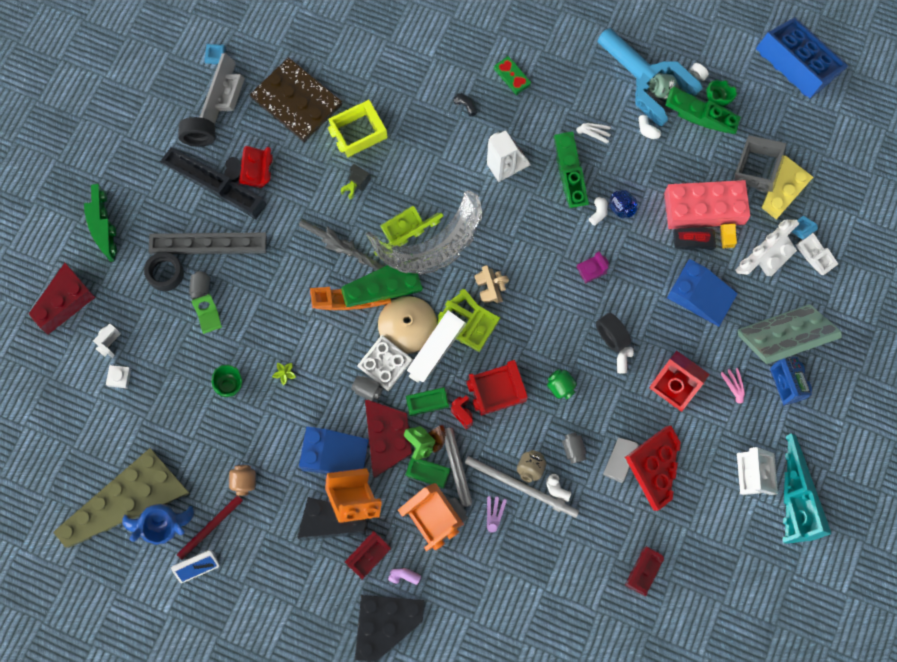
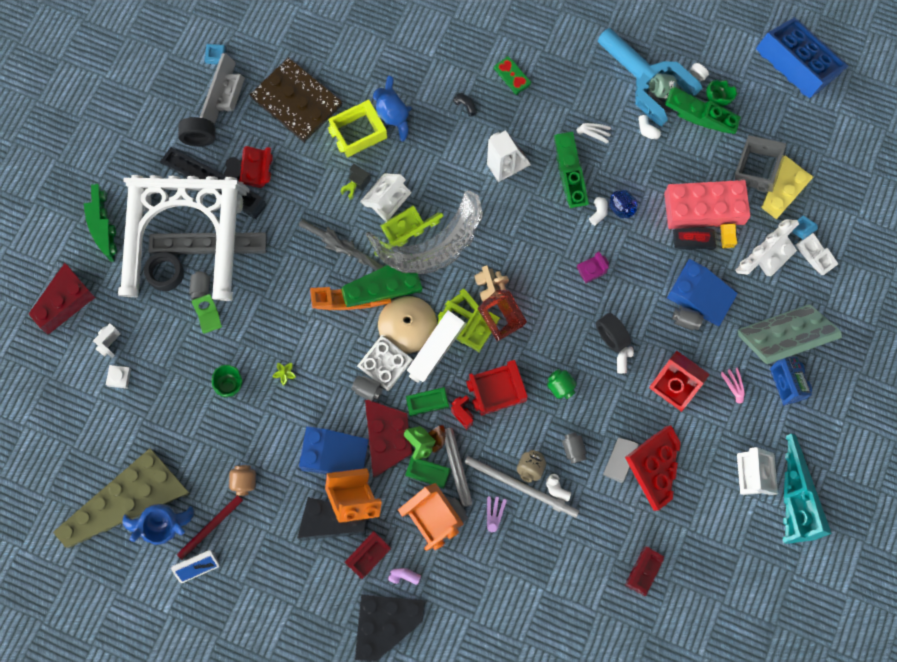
none -> white arch [118,175,249,301]
none -> white bracket [360,173,411,221]
none -> blue piece [373,76,412,142]
none -> clear red tile [478,290,527,341]
none -> dark grey brick [672,306,703,331]

